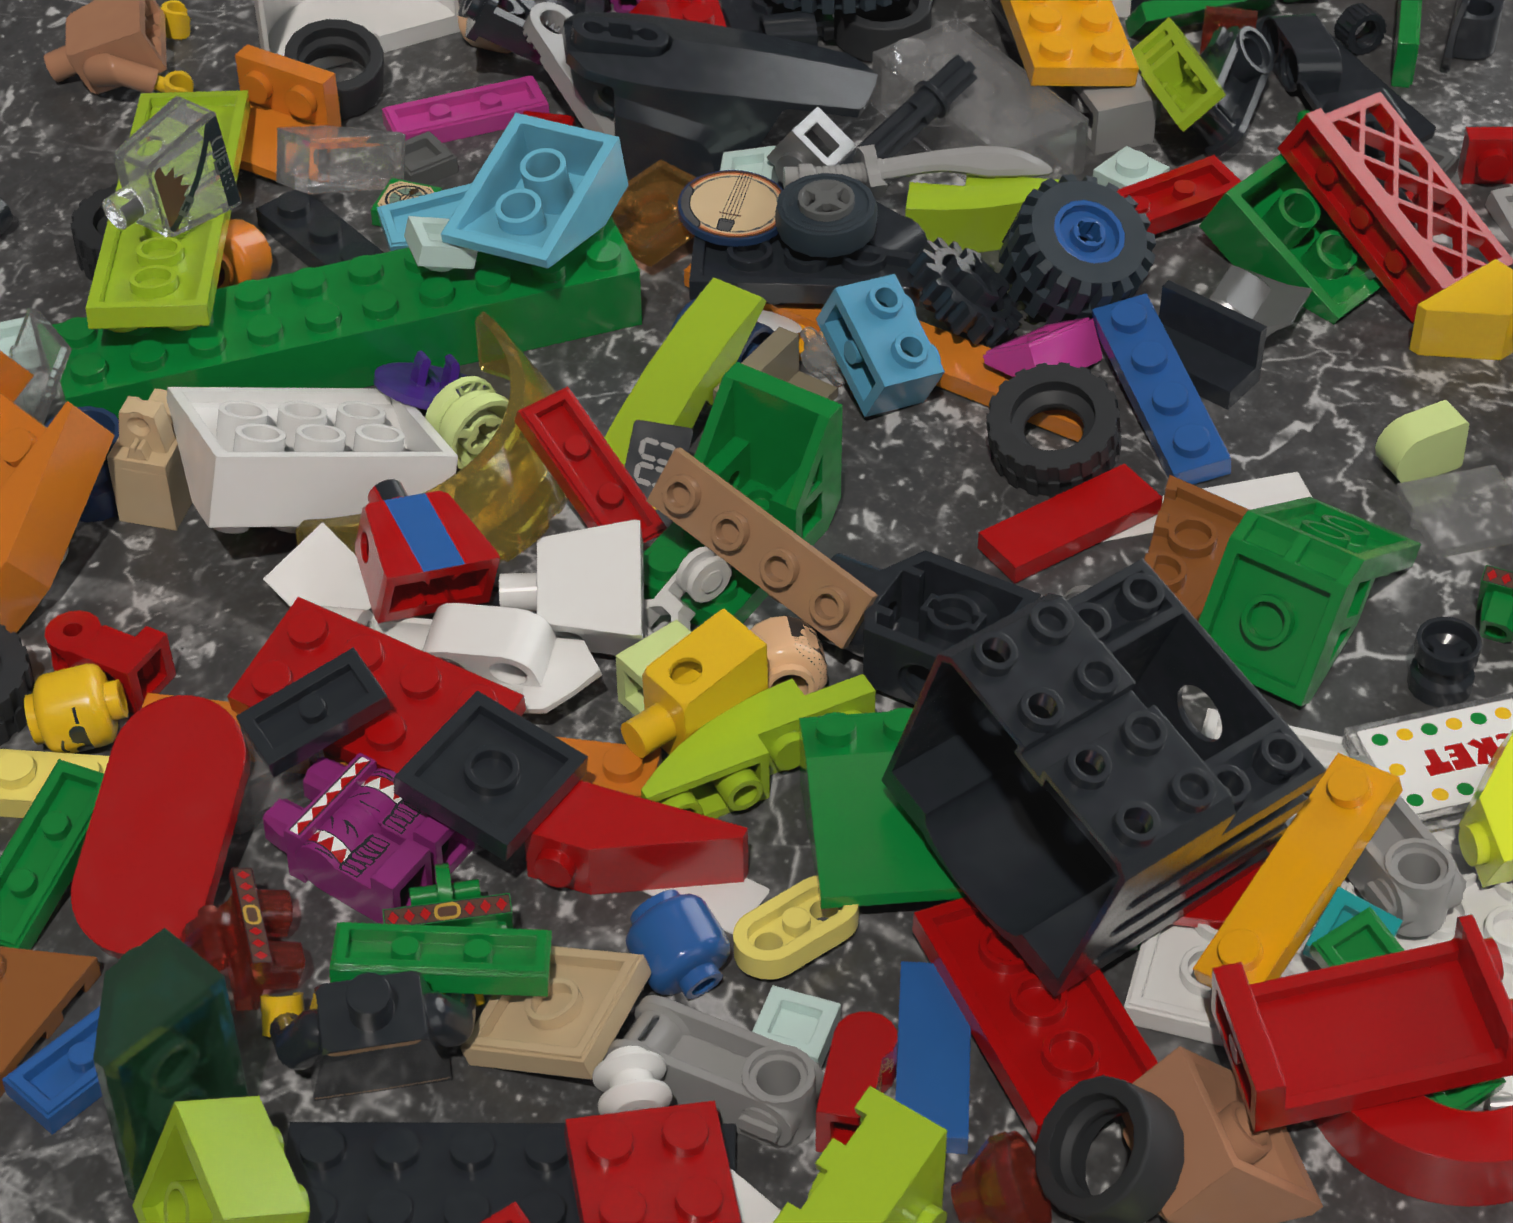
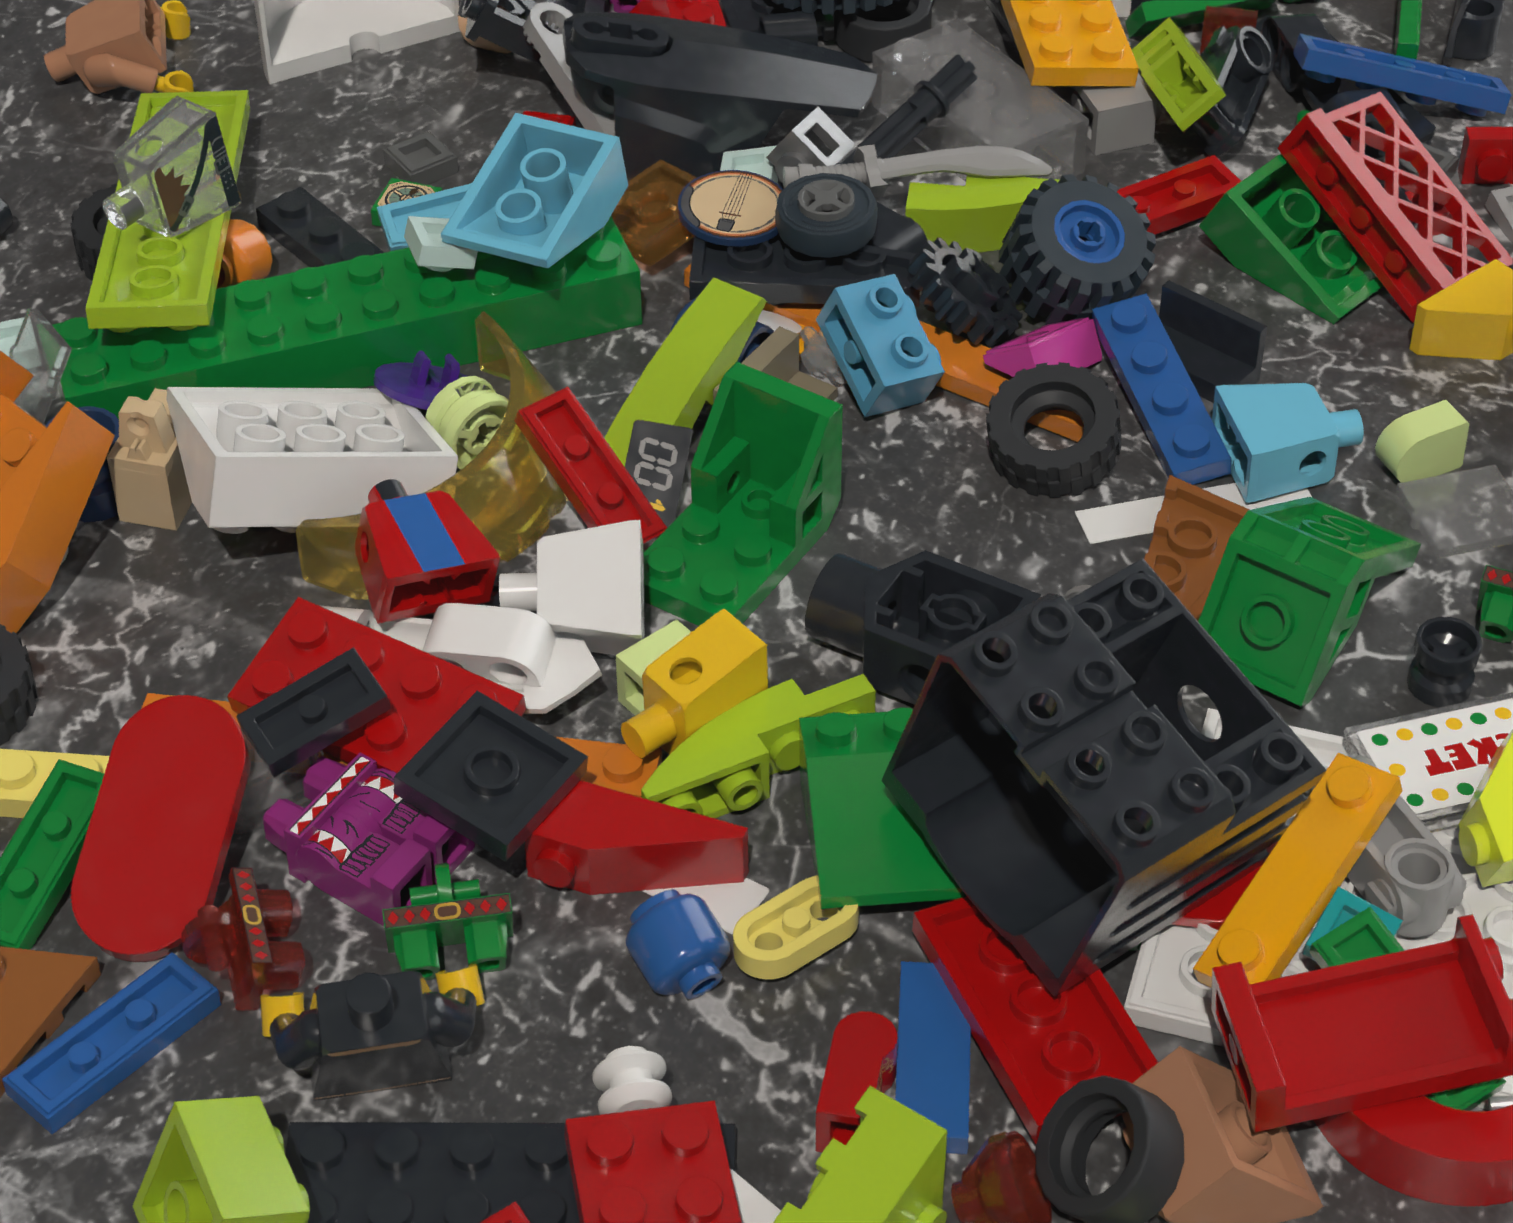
yellow head [24,664,128,754] -> none
red leg [44,610,176,714] -> none
clear green slope [93,928,249,1201] -> none
orange bracket [235,44,342,181] -> none
white sticker [263,522,371,610] -> none
clear slope [276,125,406,194] -> none
black tyre [284,19,384,119] -> none
green tile [329,922,552,997] -> none
dark pink tile [382,76,549,145] -> none
tan tile [461,946,651,1080] -> none
light grey piece [604,995,824,1149] -> none
white piece [644,546,732,638] -> none
medium nougat bracket [646,448,878,649] -> none
light nougat head [750,616,827,695] -> none
light aqua plate [752,985,841,1068] -> none
red tile [977,463,1163,583] -> none
light aqua plate [1093,146,1170,189] -> none
dark grey slope [1210,265,1313,338] -> none
black axle [1334,3,1387,55] -> none
none -> medium azure torso [1212,383,1364,503]
none -> blue plate [1293,33,1512,116]

